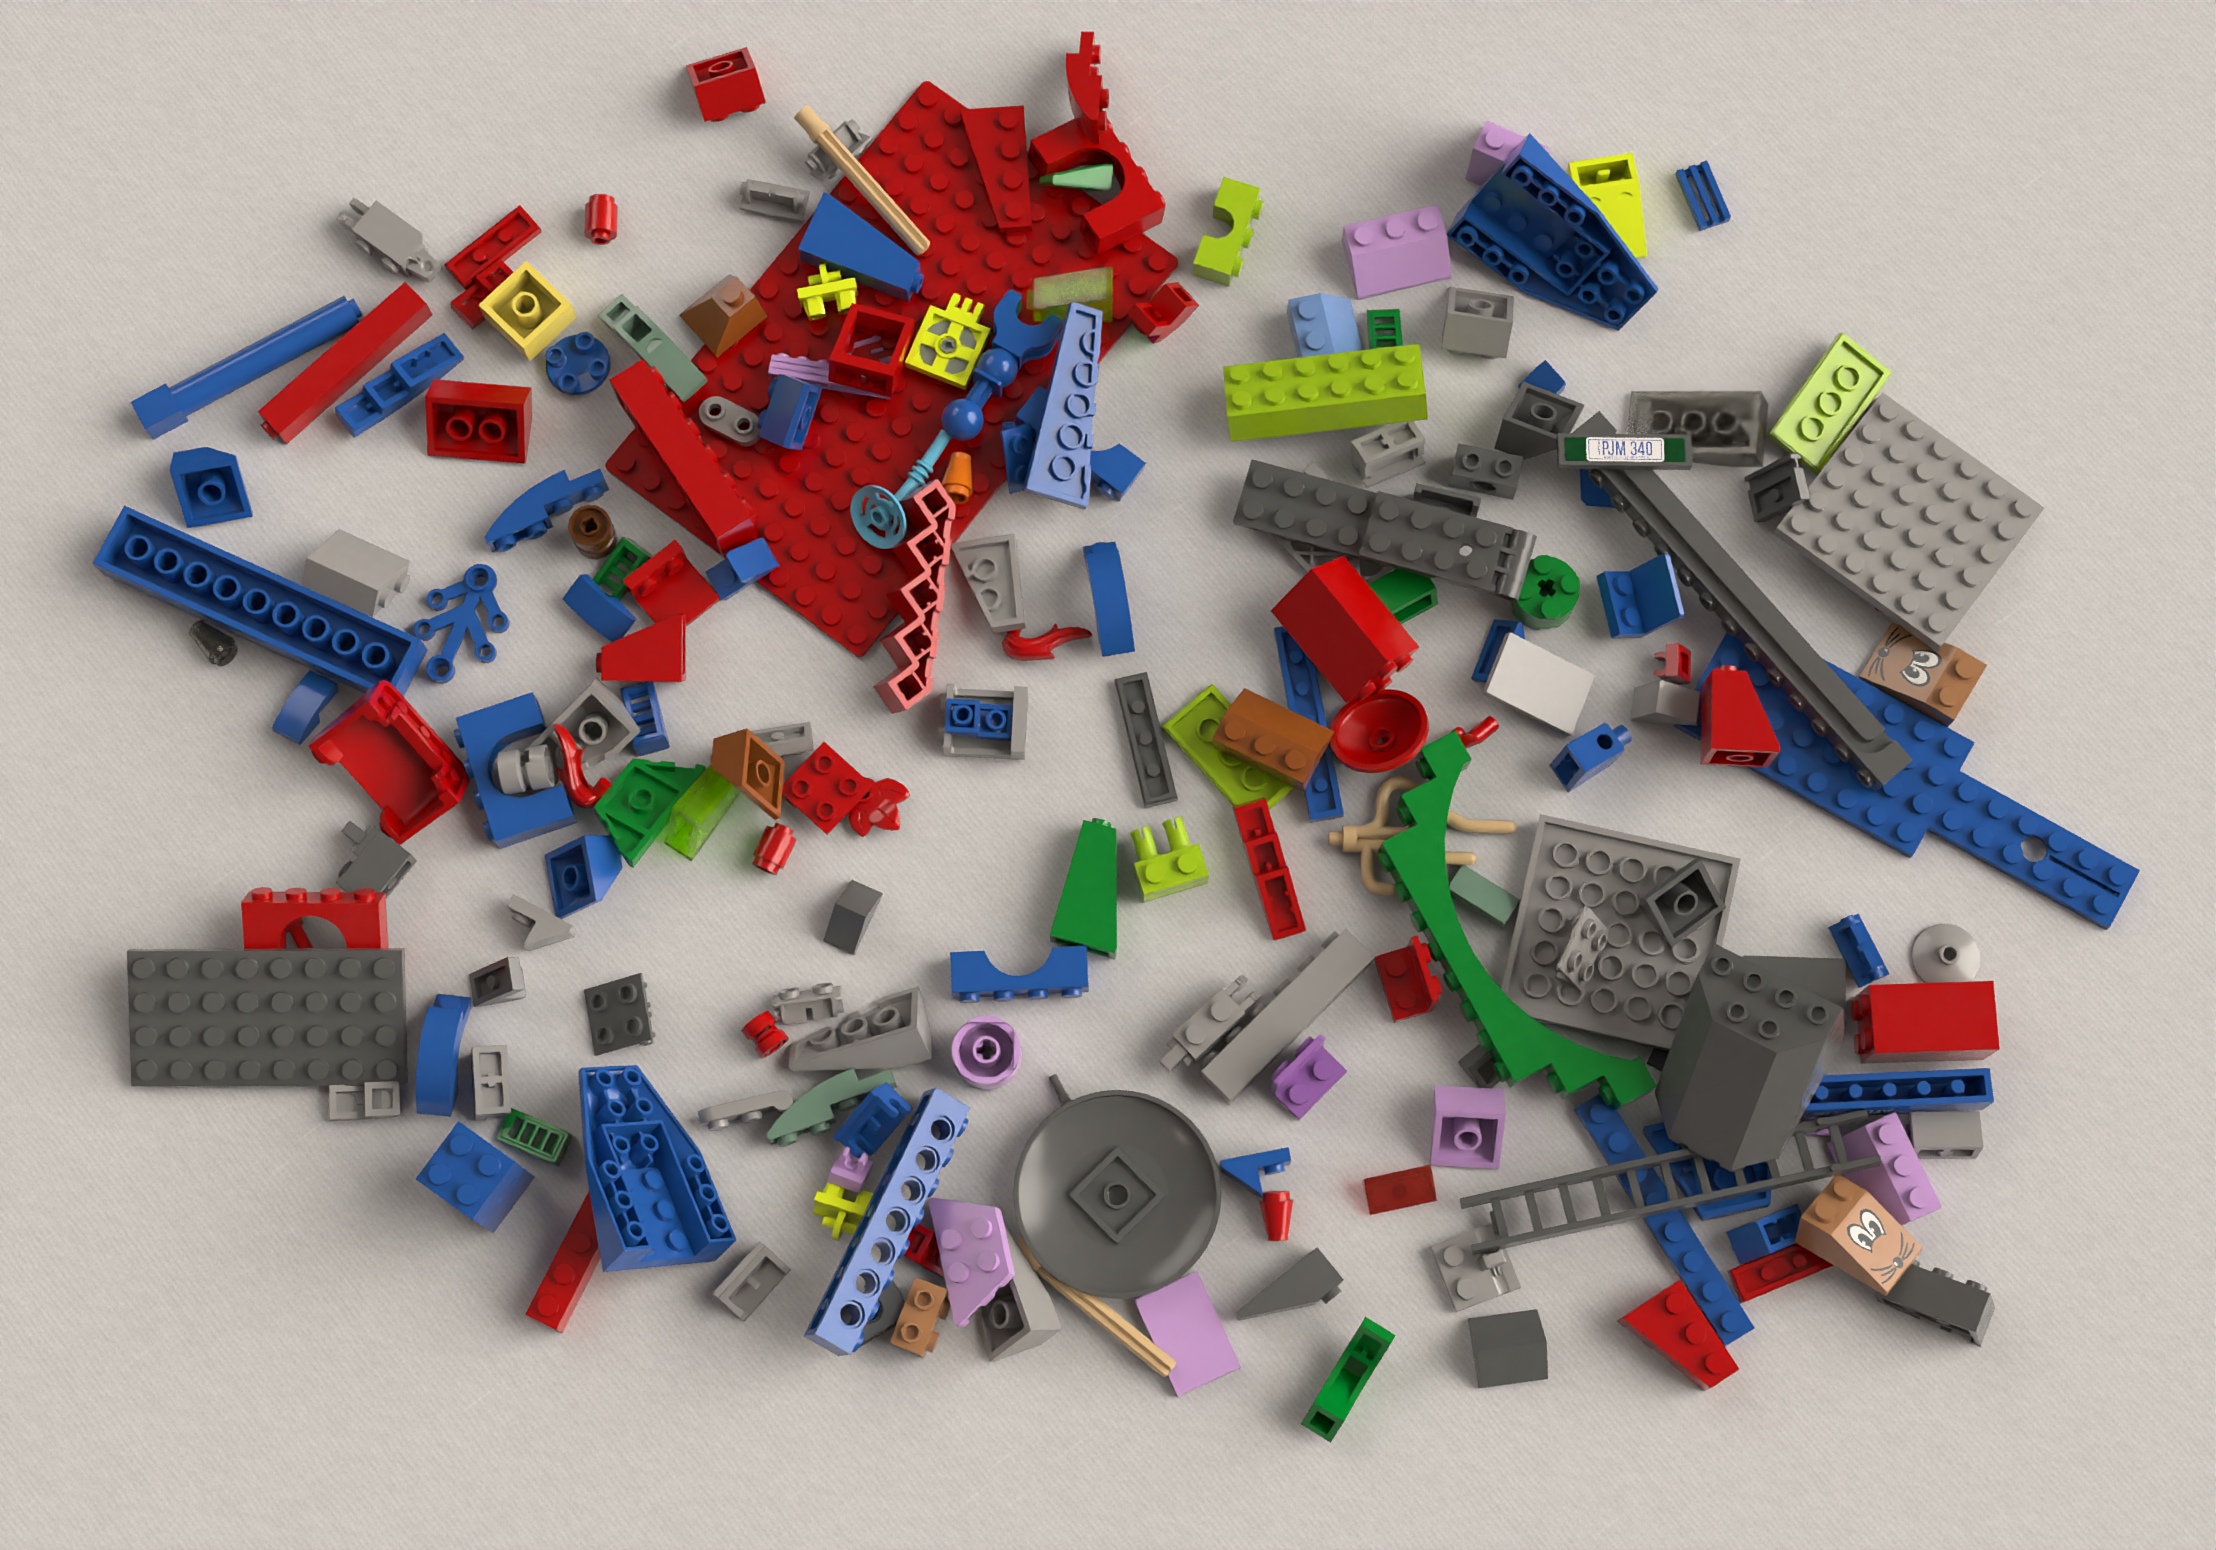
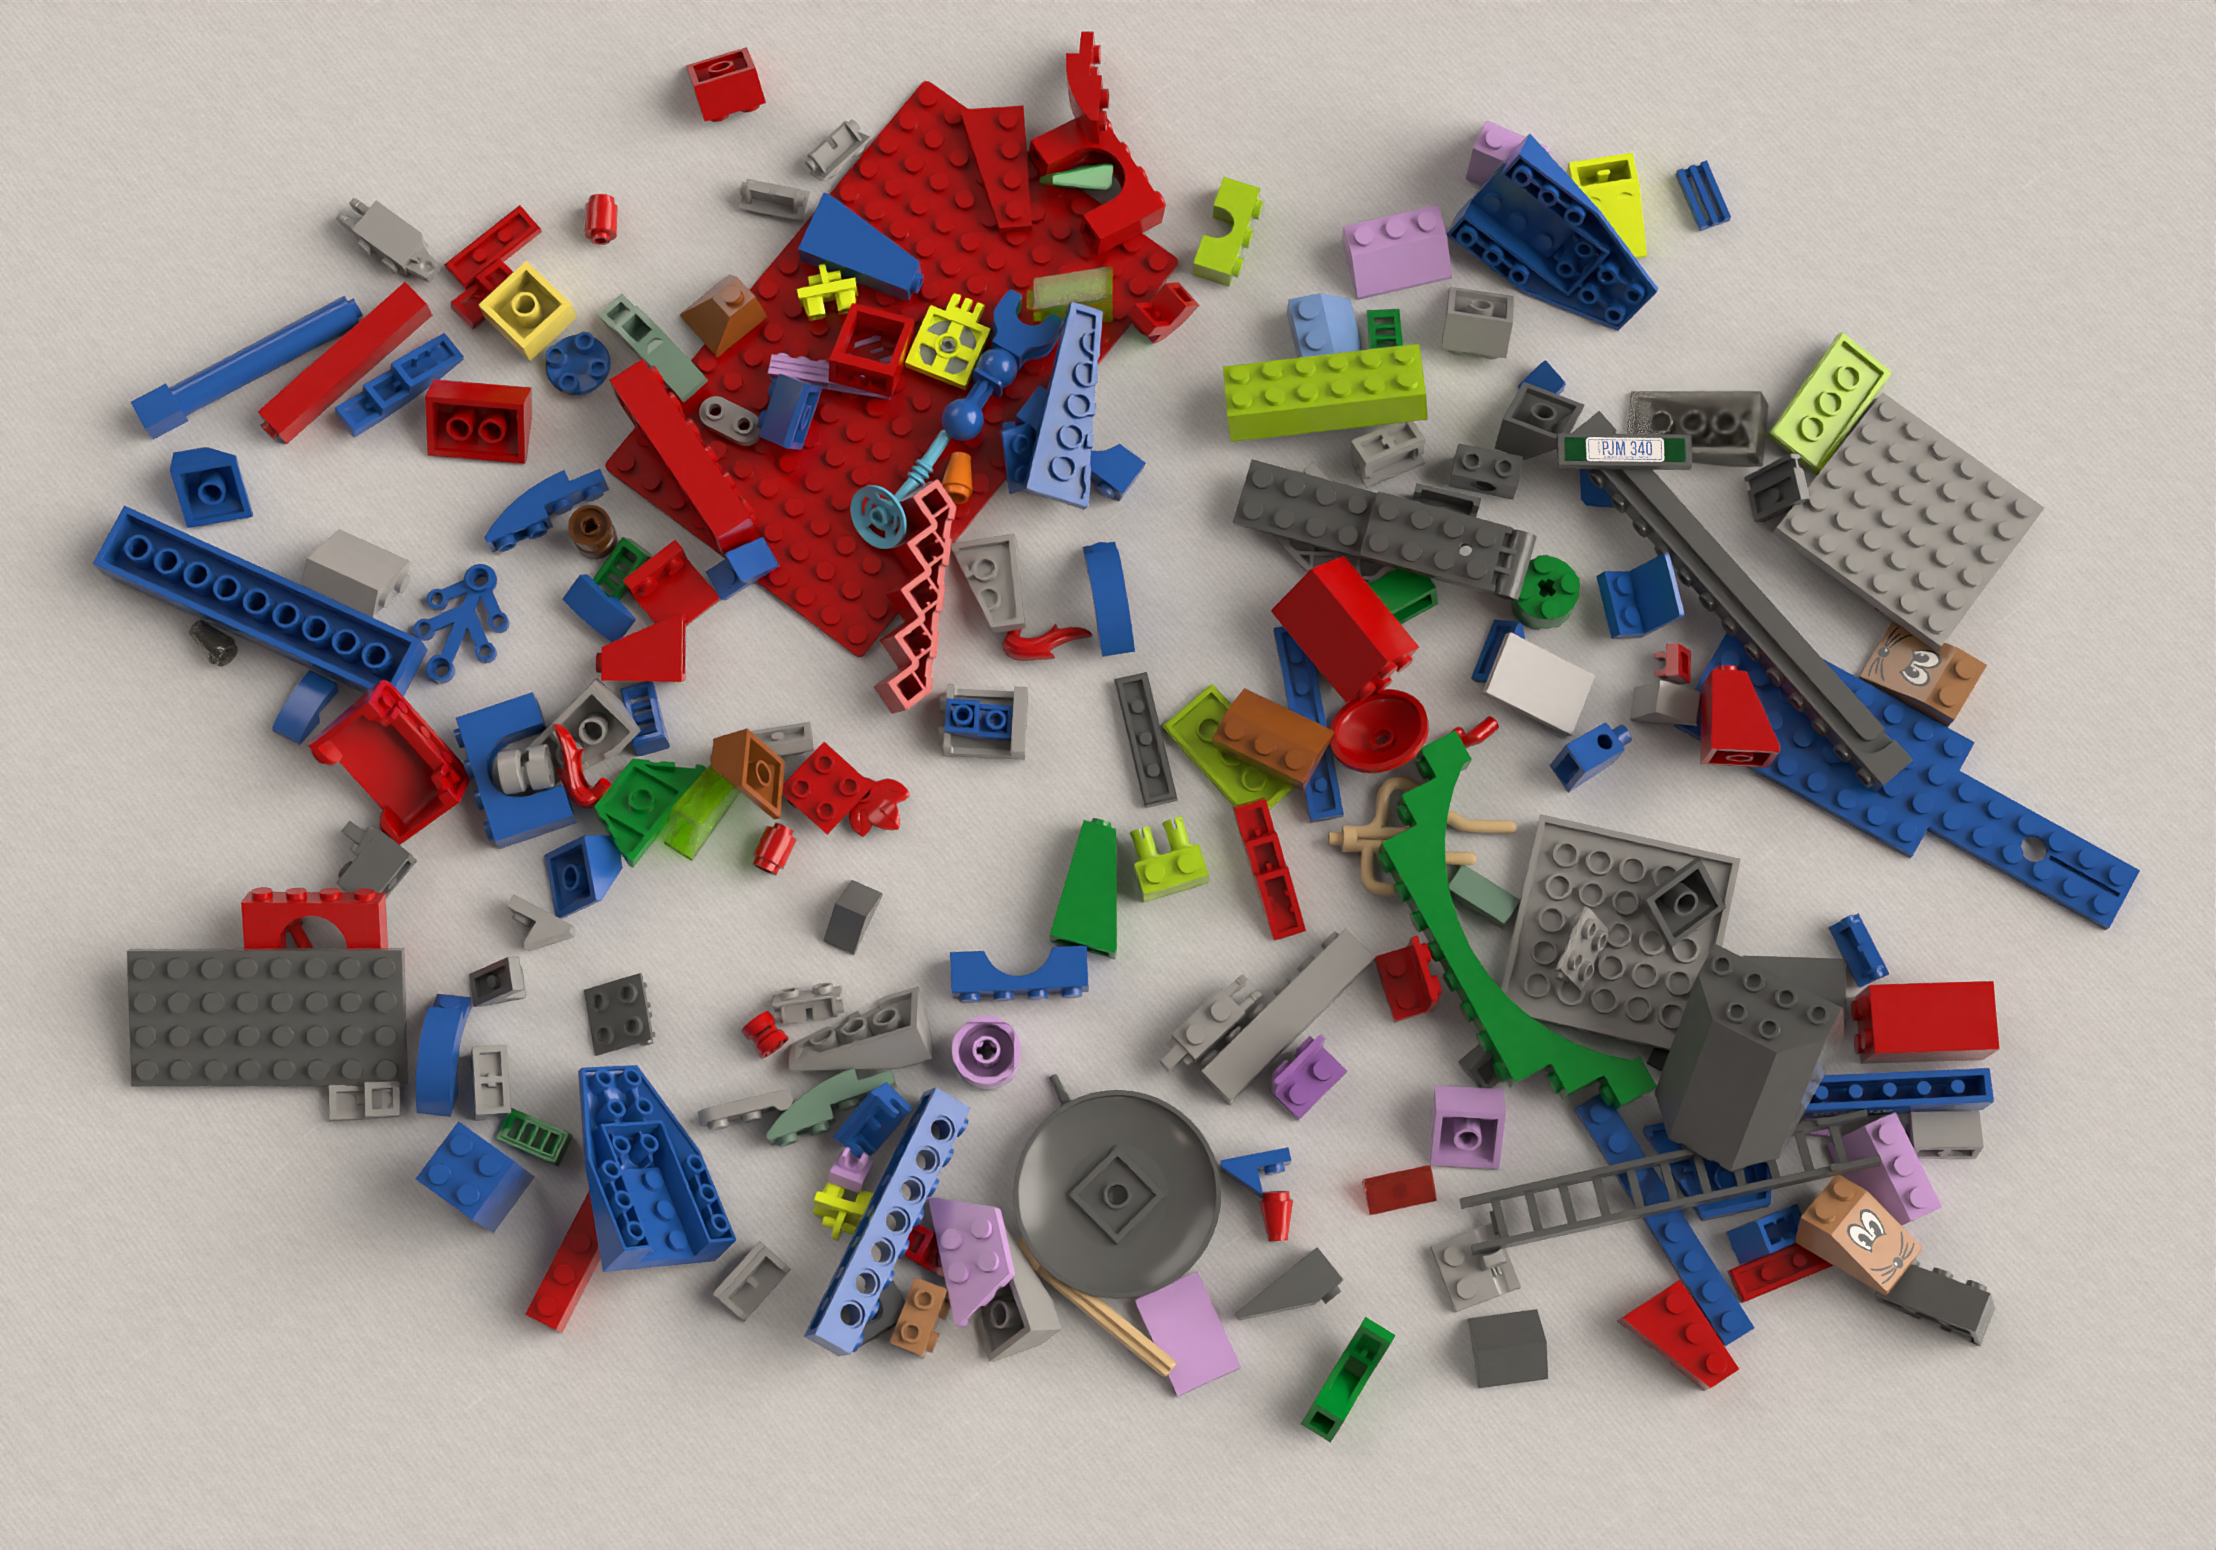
tan axle [794,105,930,255] -> none
light grey dish [1912,924,1980,983] -> none

